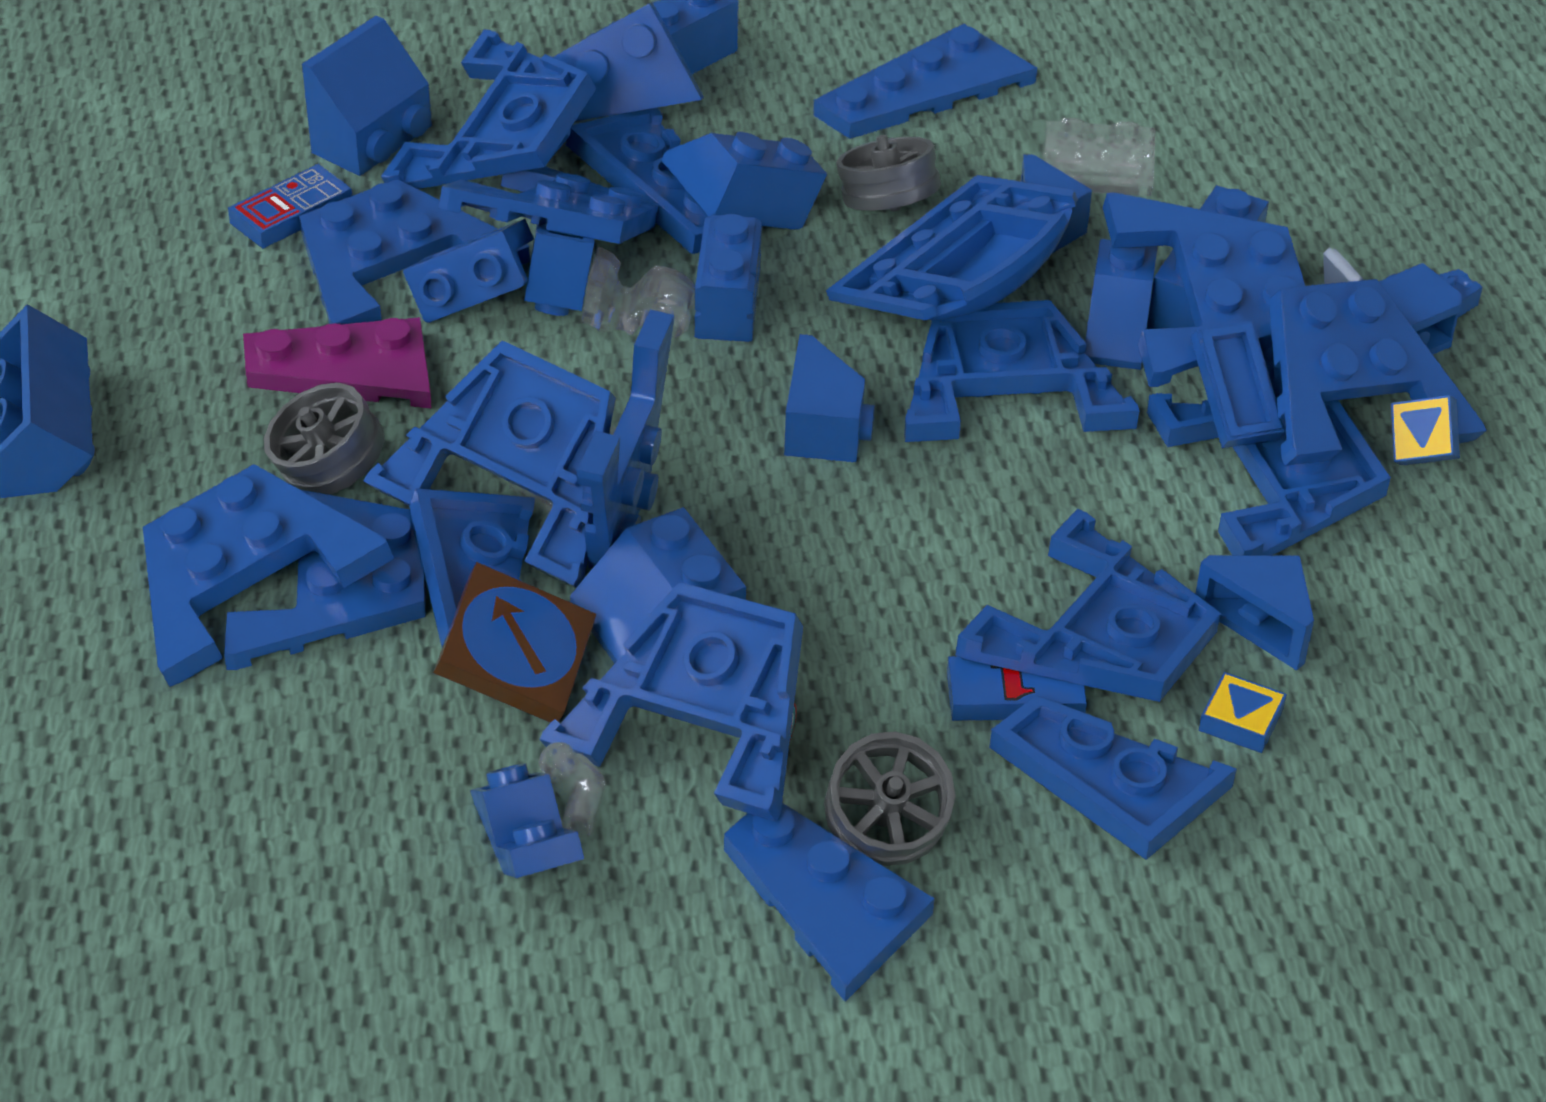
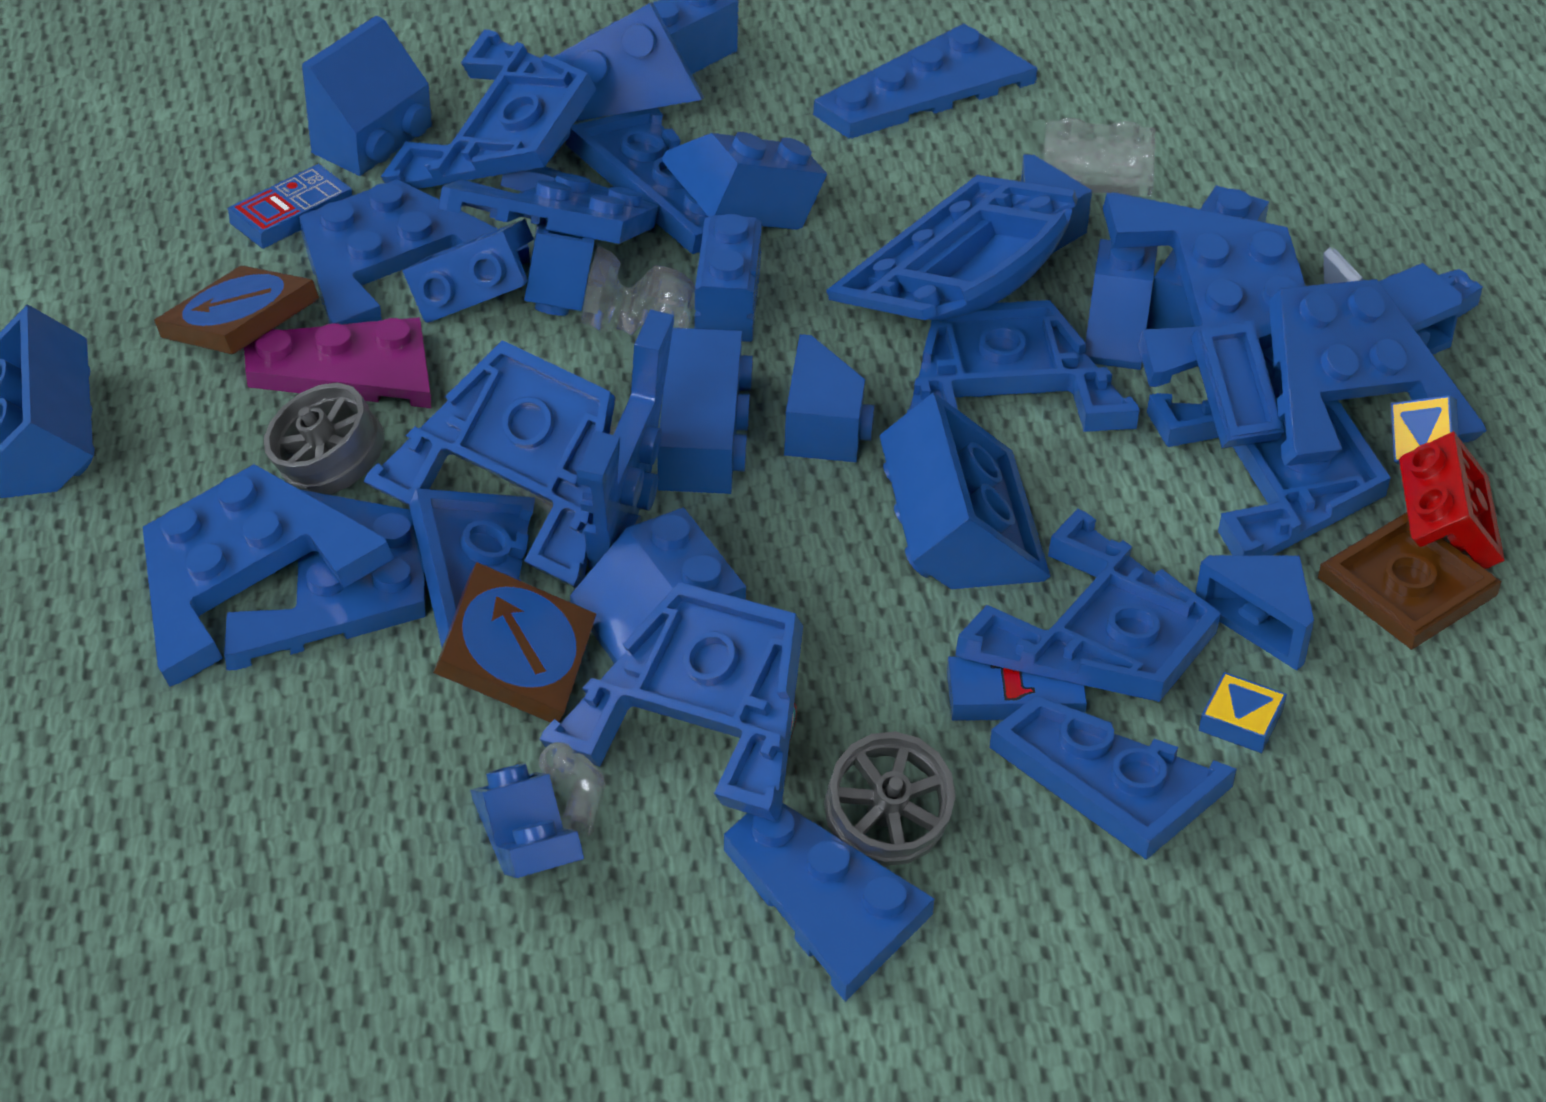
flat silver wheel [836,135,941,212] -> none
none -> reddish brown tile [154,265,319,355]
none -> blue brick [657,328,753,494]
none -> blue slope [879,392,1051,589]
none -> reddish brown tile [1318,512,1502,650]
none -> red bracket [1399,431,1505,569]

